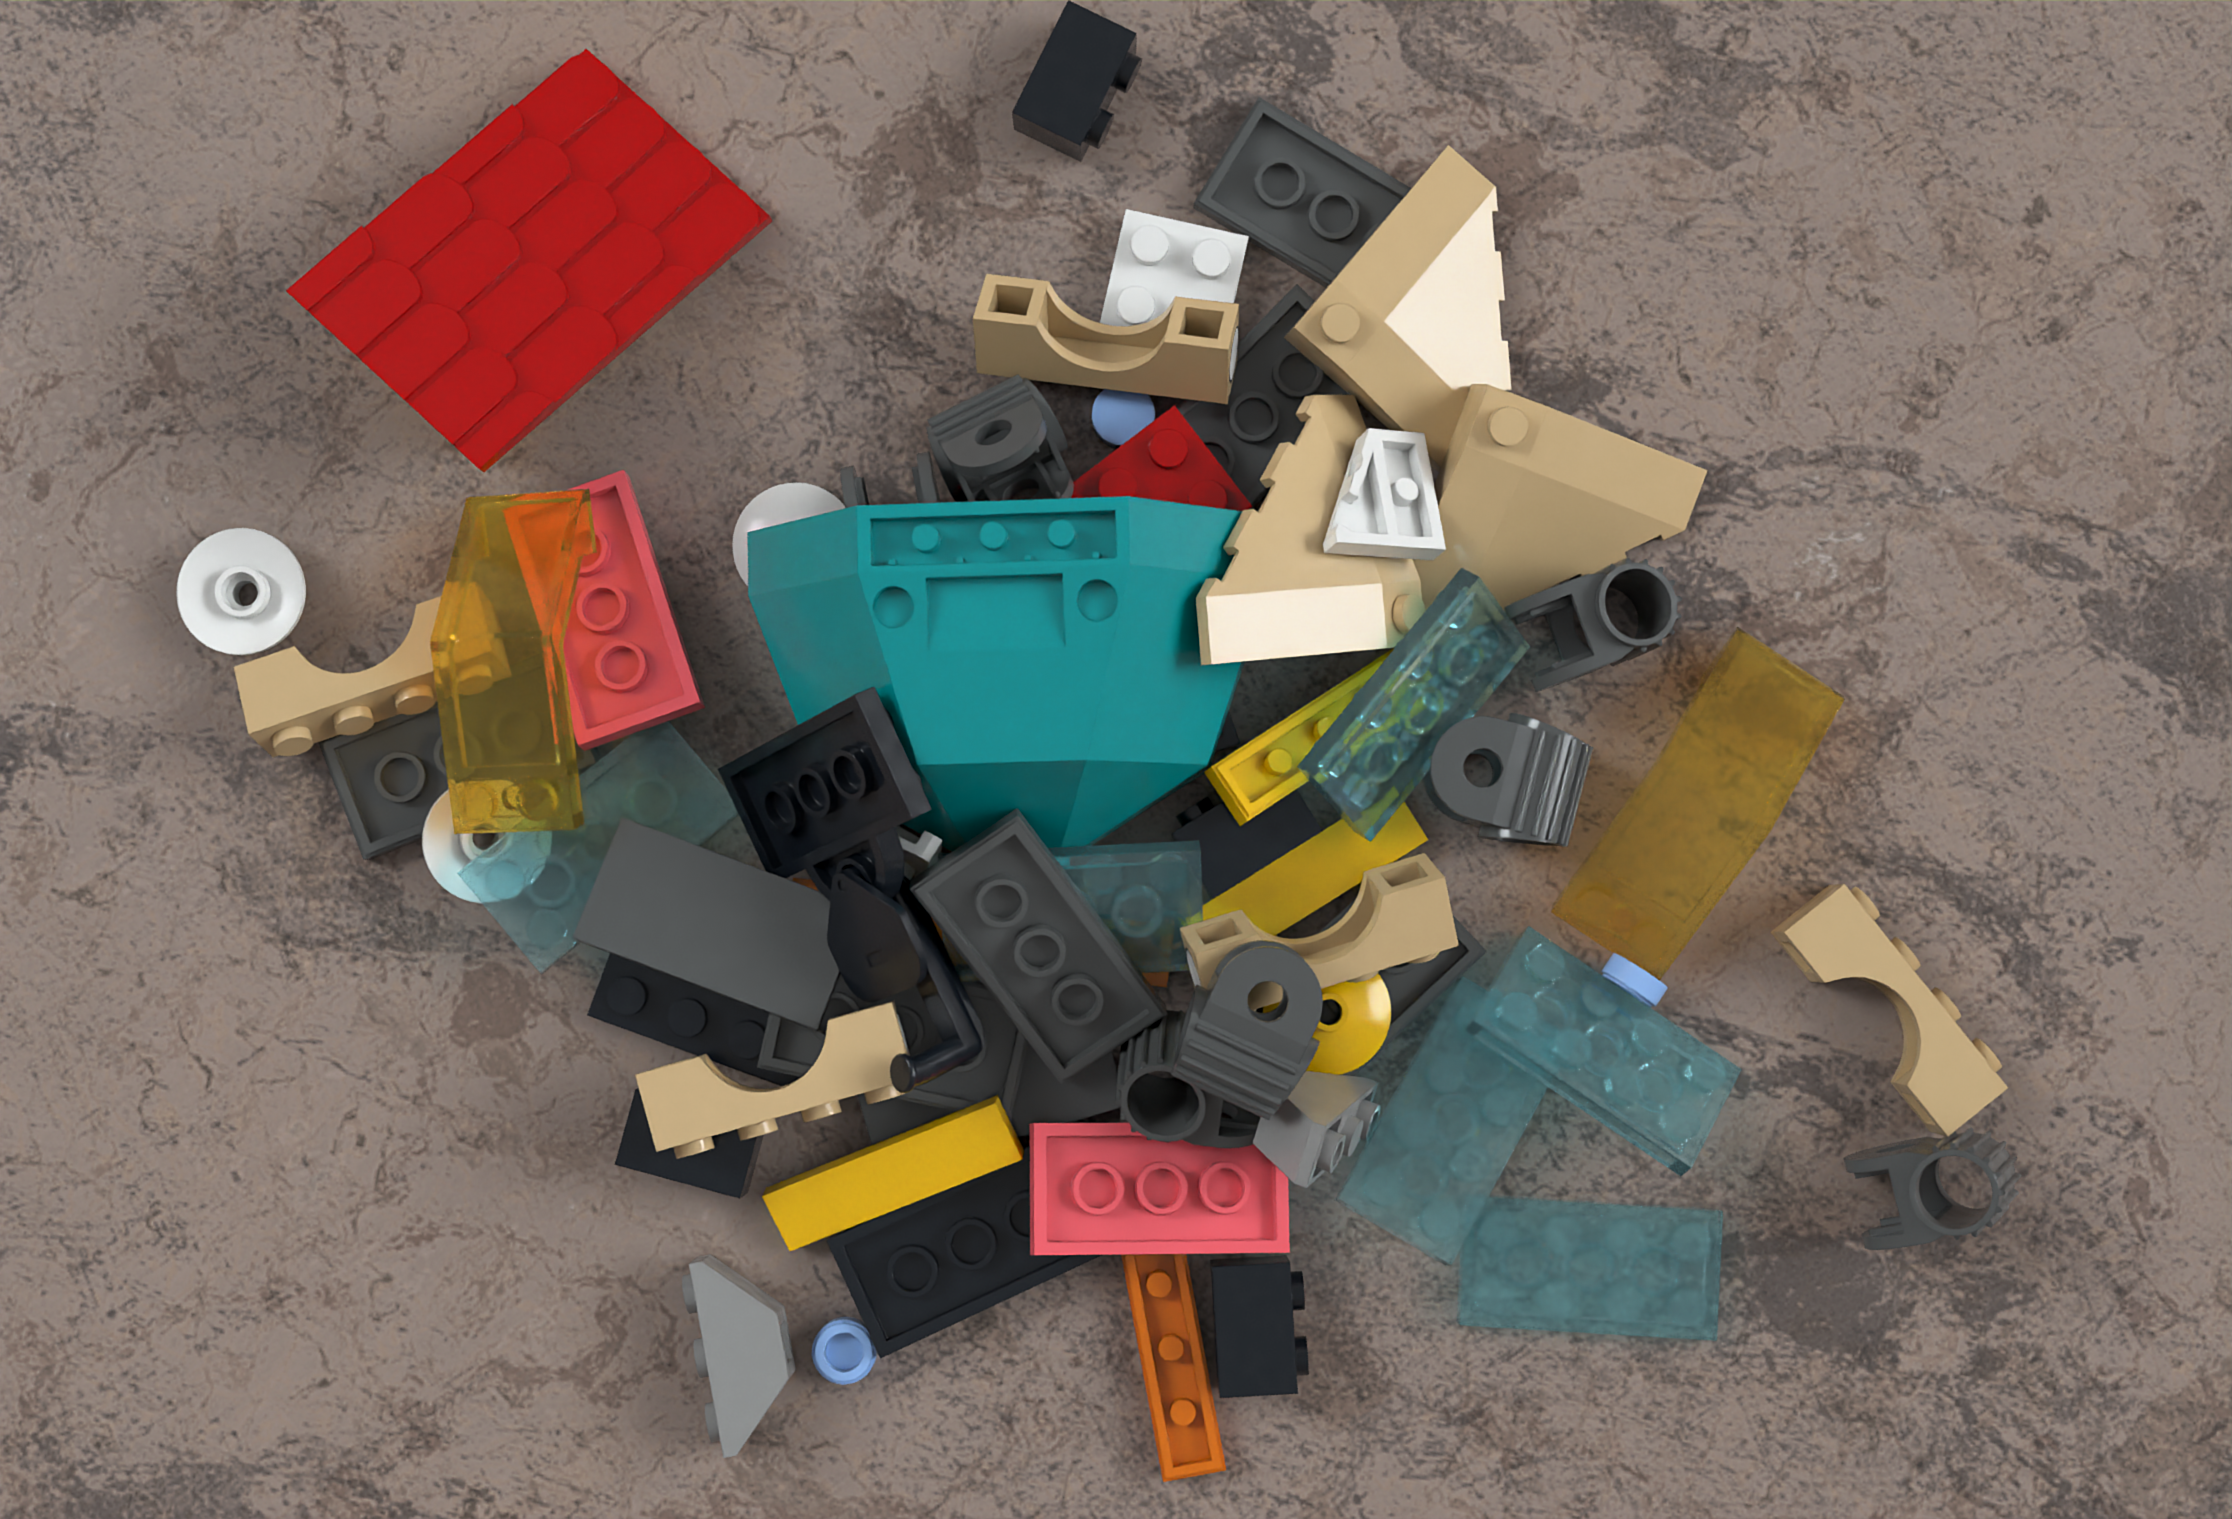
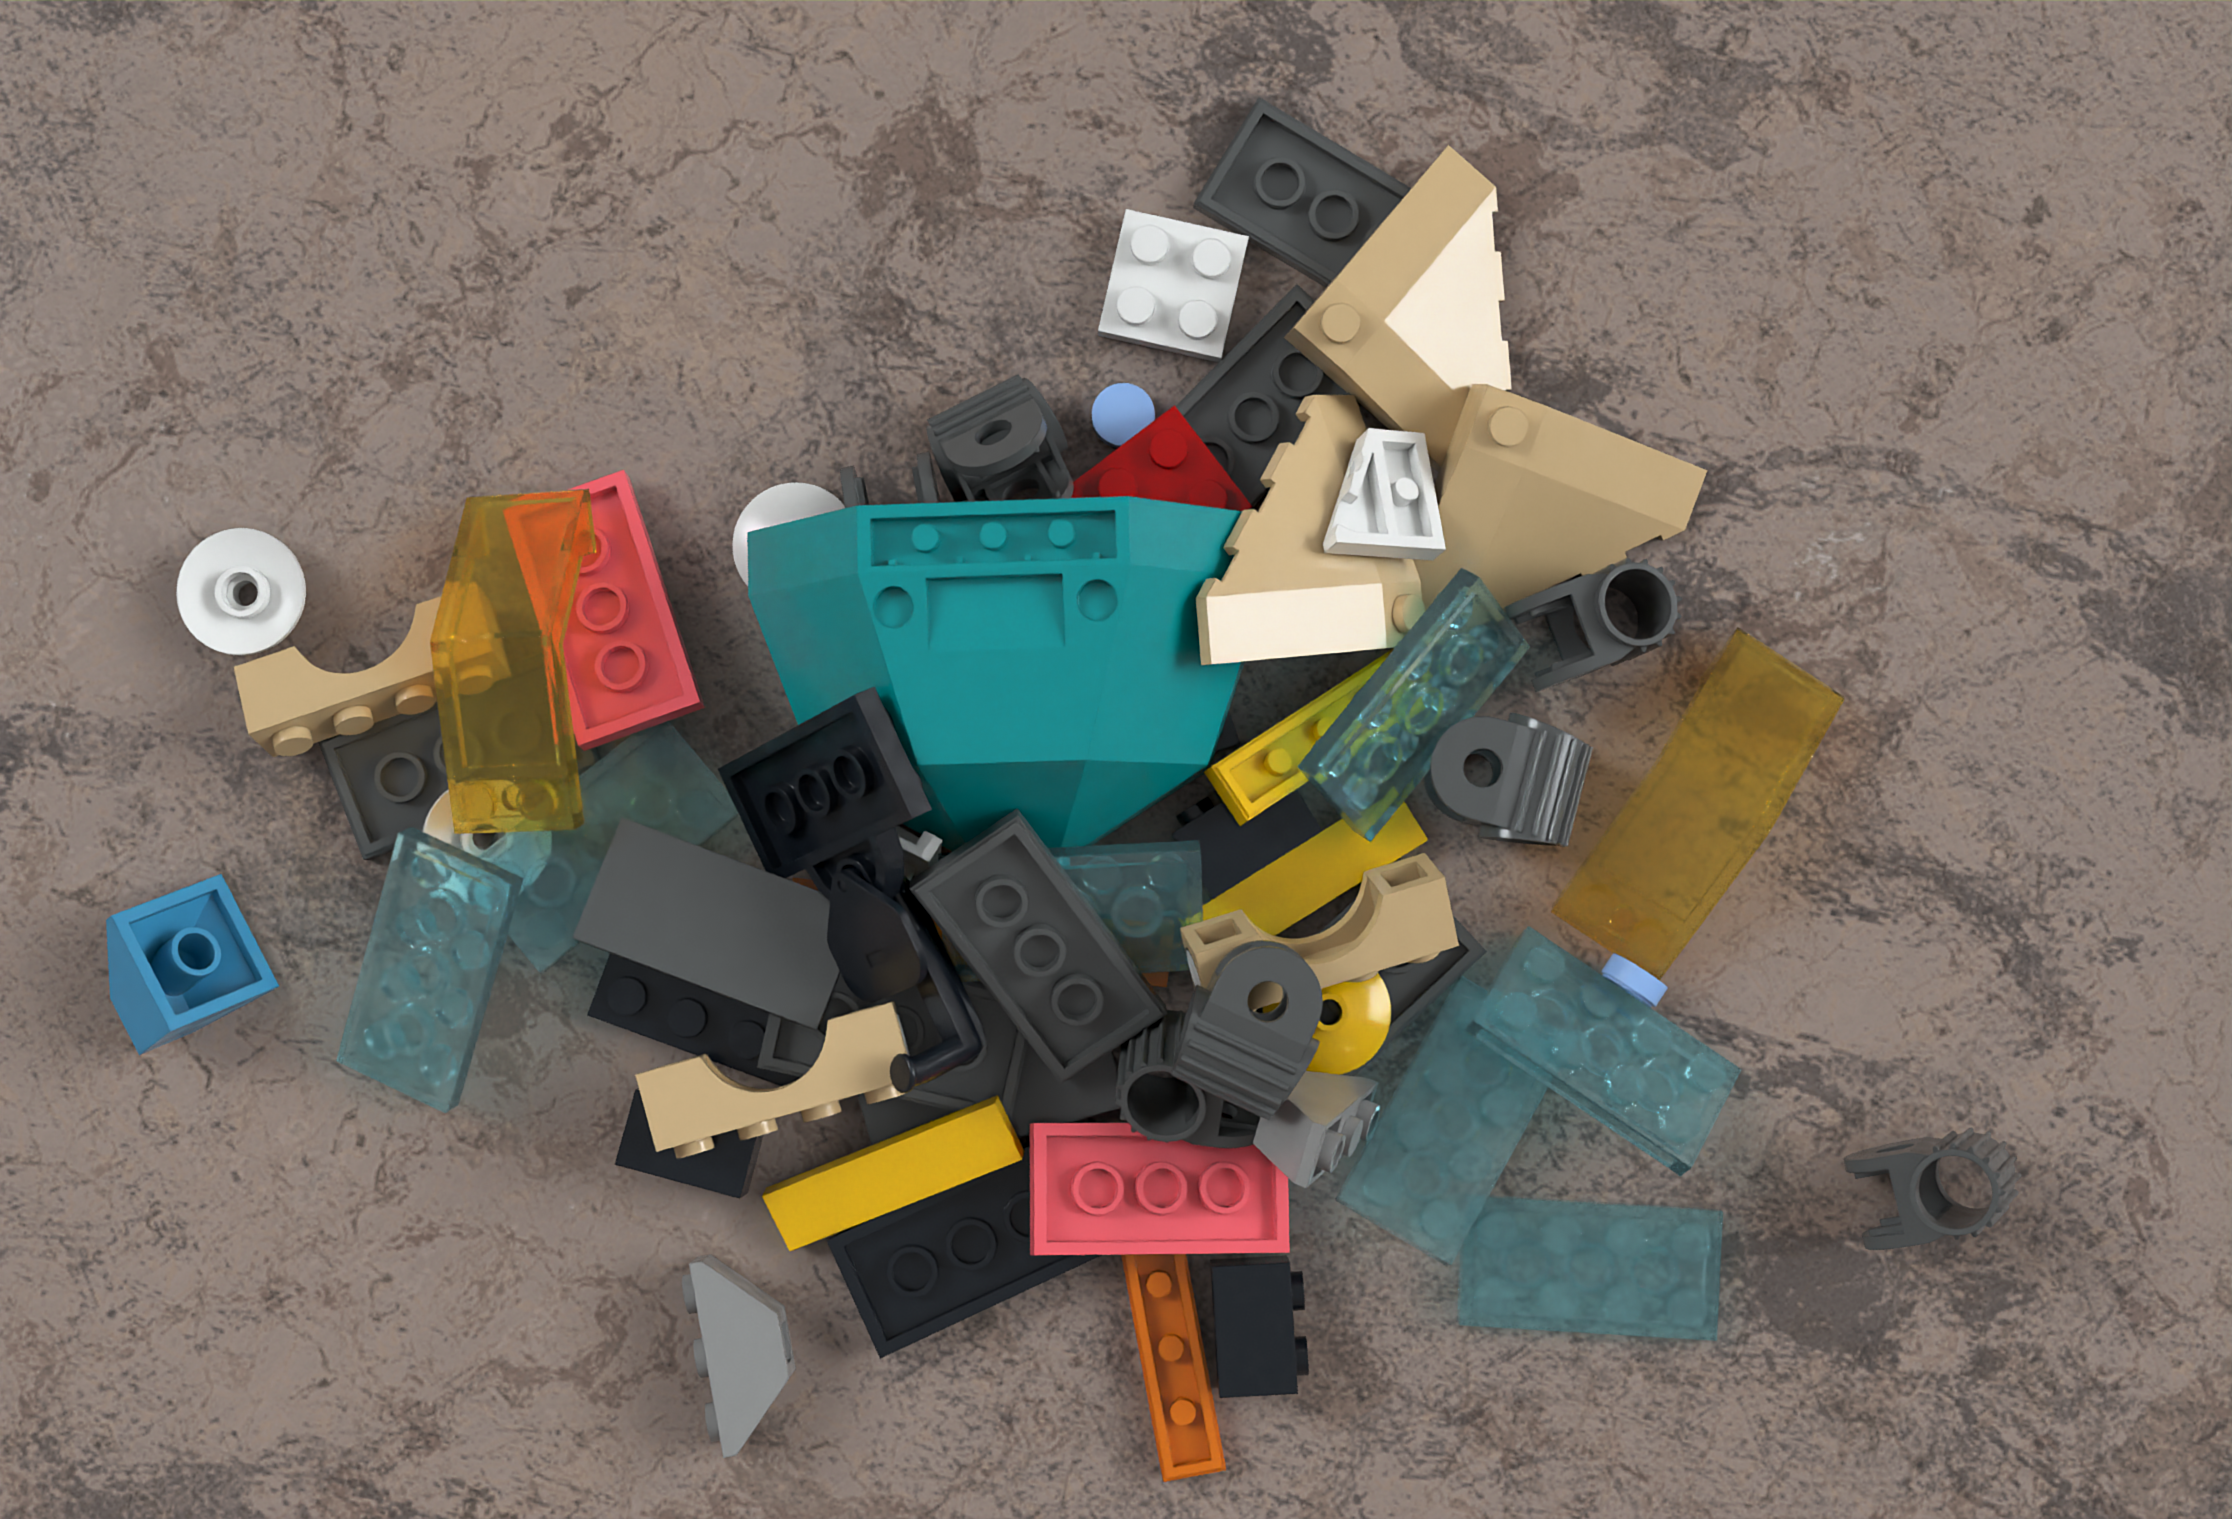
red piece [286,49,772,472] -> none
light blue tile [812,1317,877,1385] -> none
tan arch [973,274,1239,404] -> none
black brick [1012,0,1142,162] -> none
tan arch [1771,884,2008,1136] -> none
none -> dark azure slope [106,874,279,1055]
none -> clear light blue plate [336,827,524,1113]

